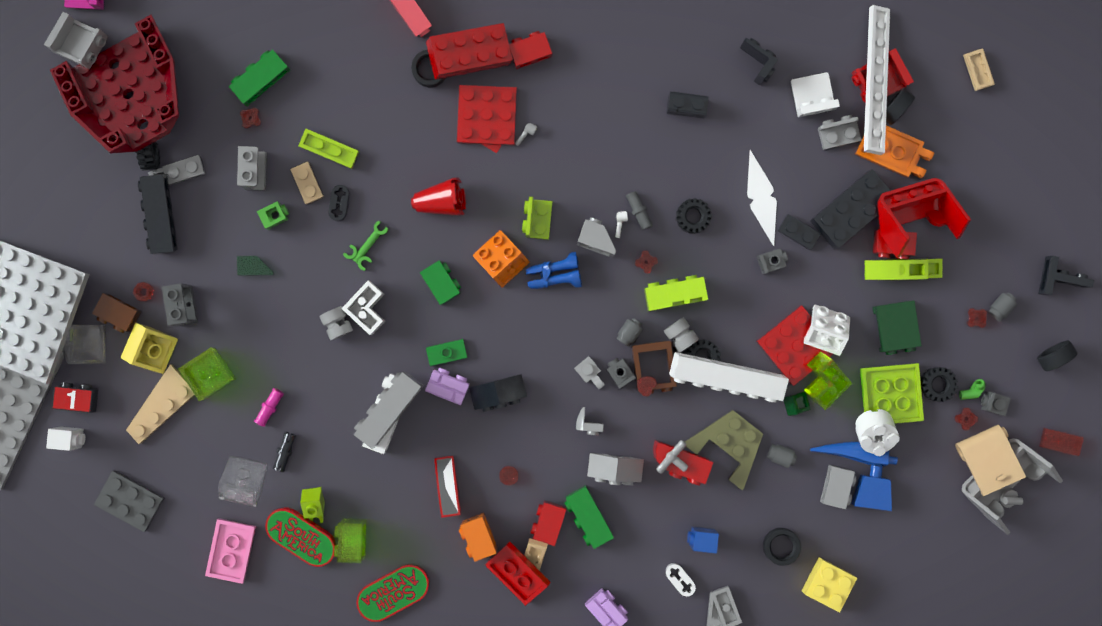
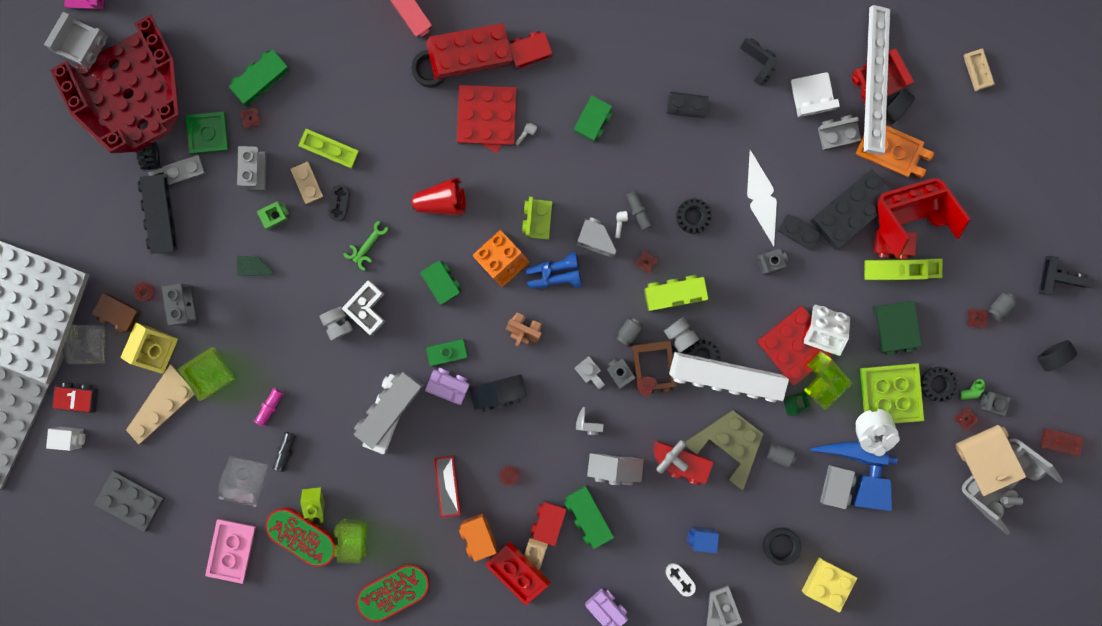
none -> green plate [186,111,229,154]
none -> nougat hips [505,313,542,347]
none -> green brick [573,95,613,142]

